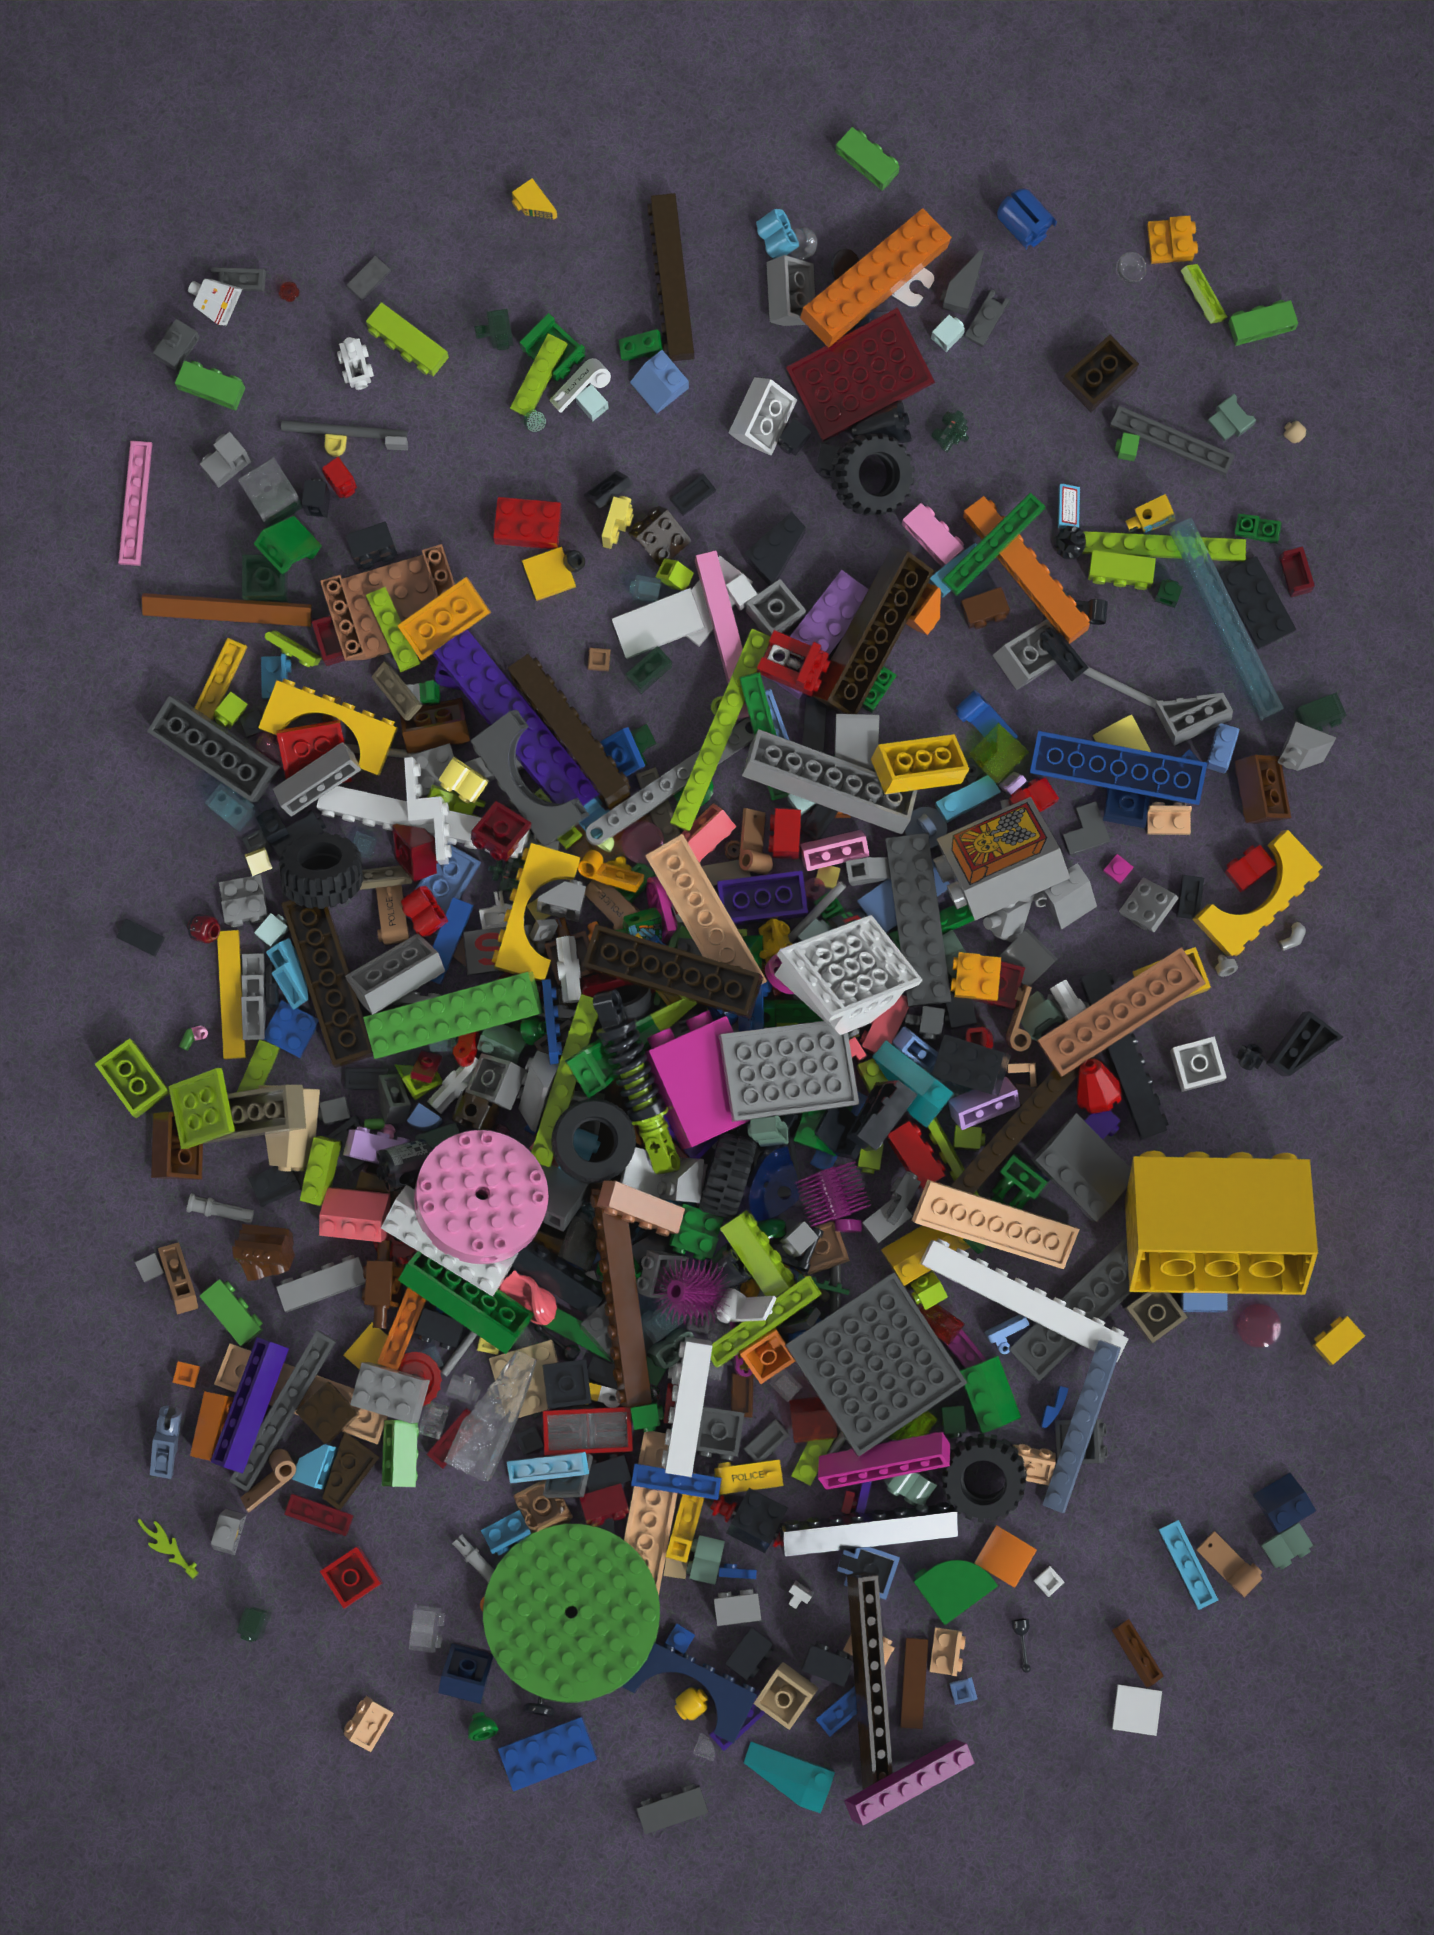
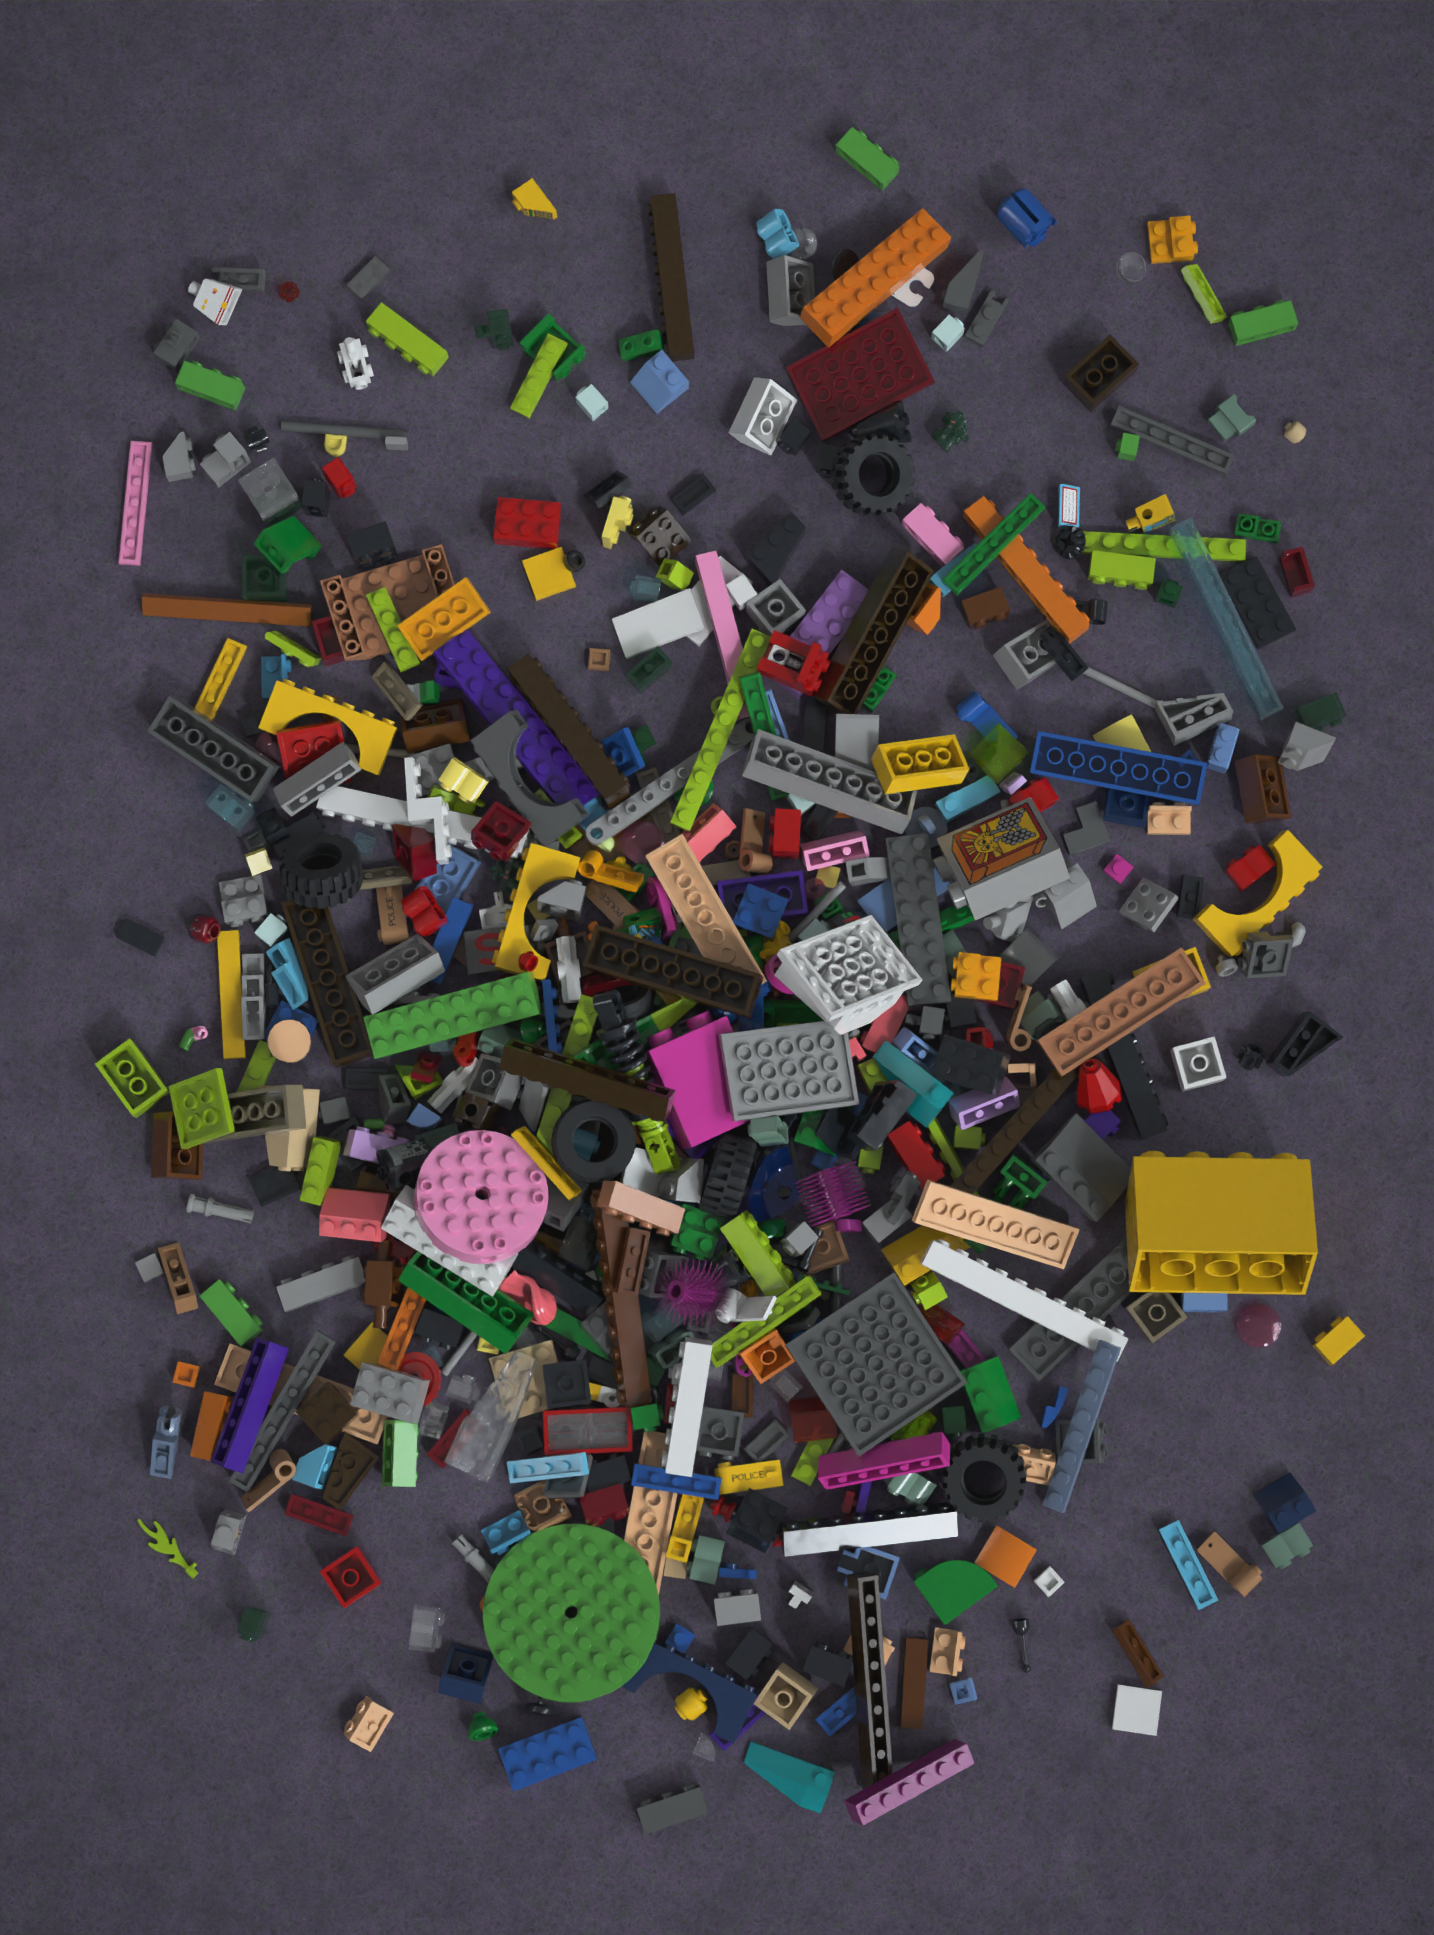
lime brick [213,691,248,729] -> none
reddish brown slope [232,1224,295,1281] -> none
clear green tile [524,410,546,432] -> none
white door [549,358,611,413] -> none
light blue piece [984,1314,1029,1354] -> none
none -> light grey slope [163,432,196,482]
none -> black gear [244,426,270,453]
none -> light nougat tile [268,1020,311,1063]
none -> dark brown brick [500,1038,676,1122]
none -> yellow tile [511,1126,582,1200]
none -> red plate [518,951,538,972]
none -> reddish brown plate [615,1227,650,1297]
none -> blue plate [733,883,788,940]
none -> dark grey plate [1238,932,1294,979]

